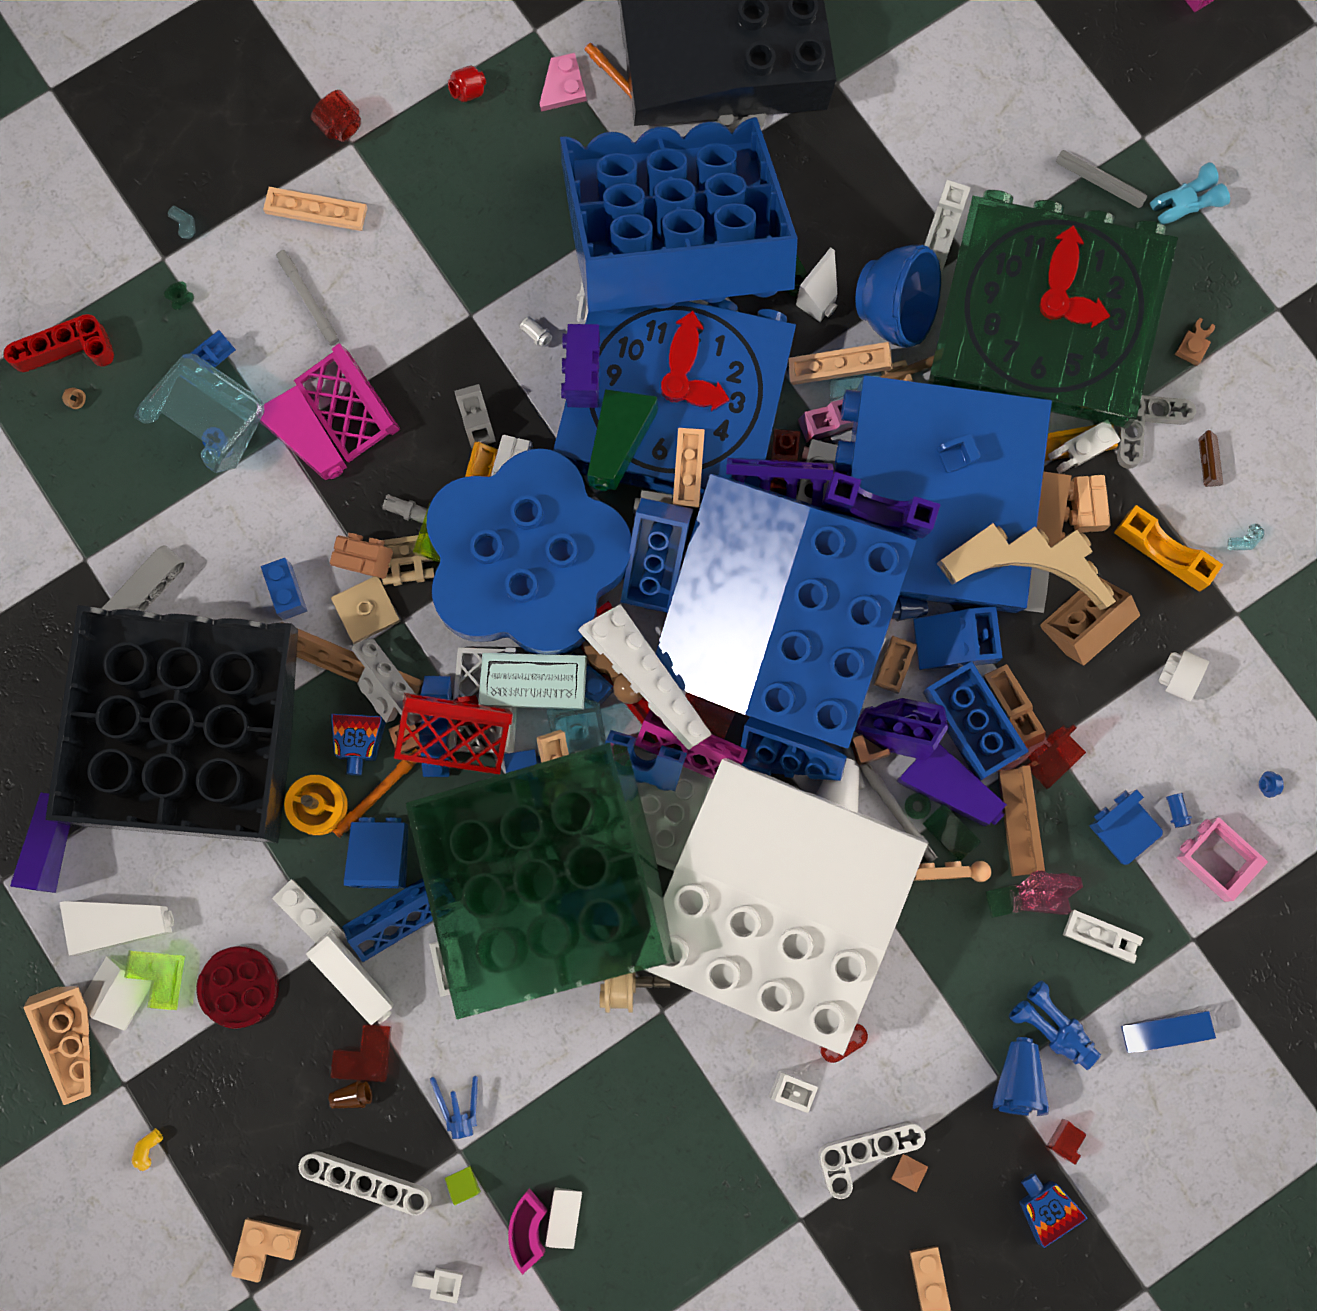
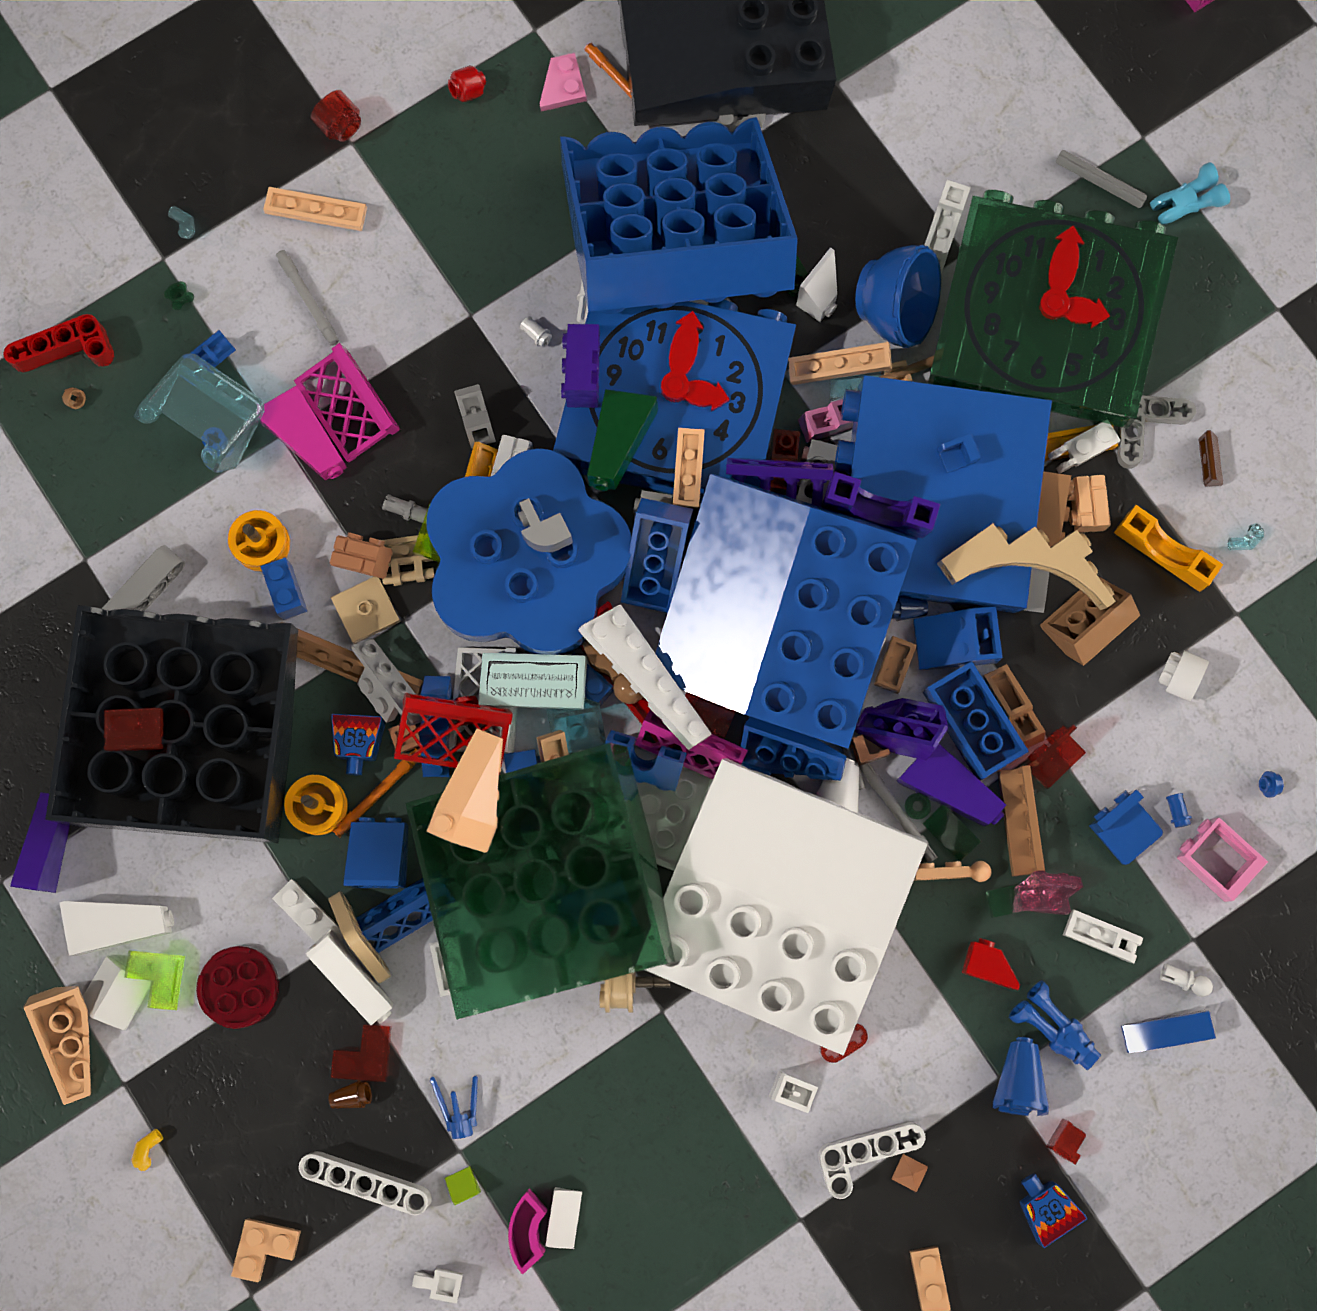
nougat plate [1175,318,1215,366] -> none
none -> clear red plate [104,708,163,751]
none -> light orange wheel [228,510,290,572]
none -> tan beam [329,891,392,984]
none -> light nougat wedge [427,729,503,853]
none -> light grey brick [518,498,573,552]
none -> red slope [962,938,1020,990]
none -> white pin [1160,963,1213,997]

